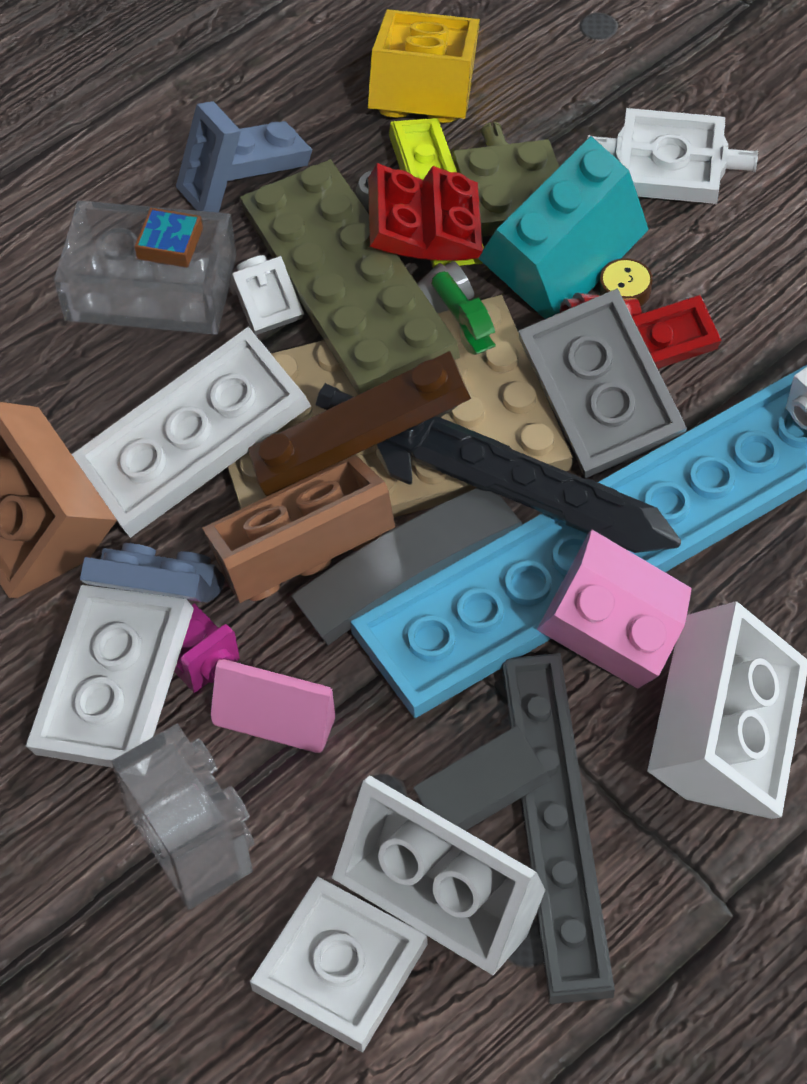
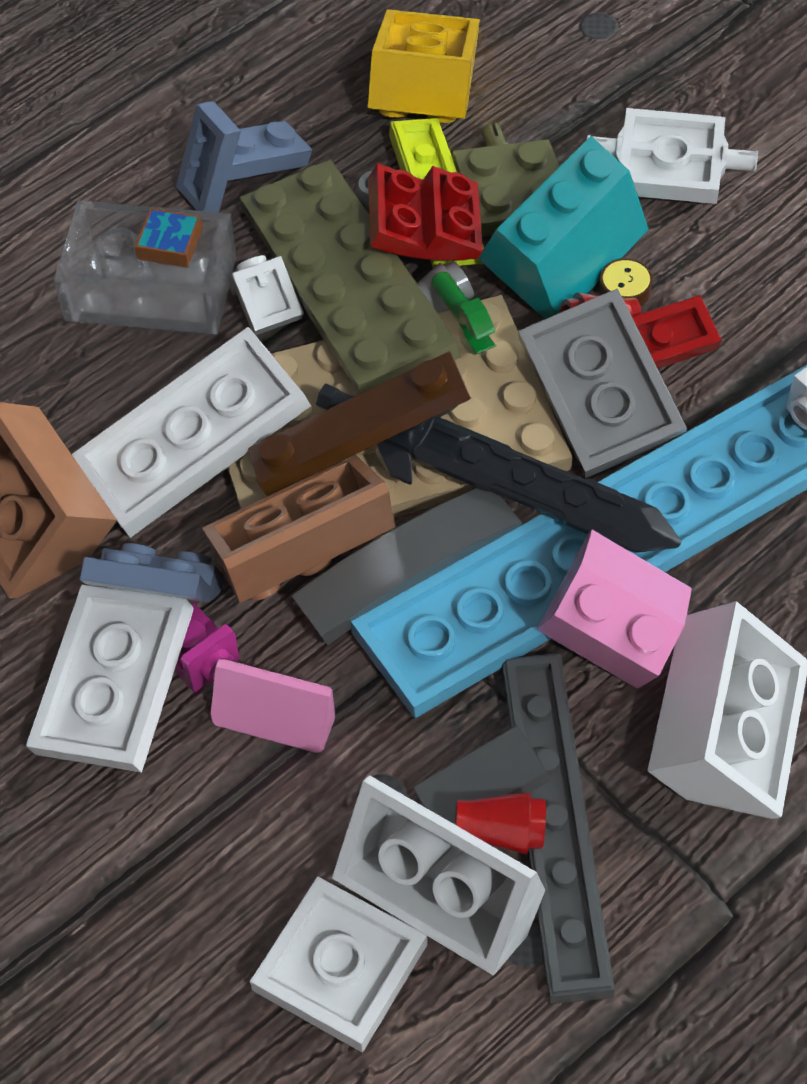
clear brick [111,723,255,910] -> none
none -> red cone [455,792,546,855]

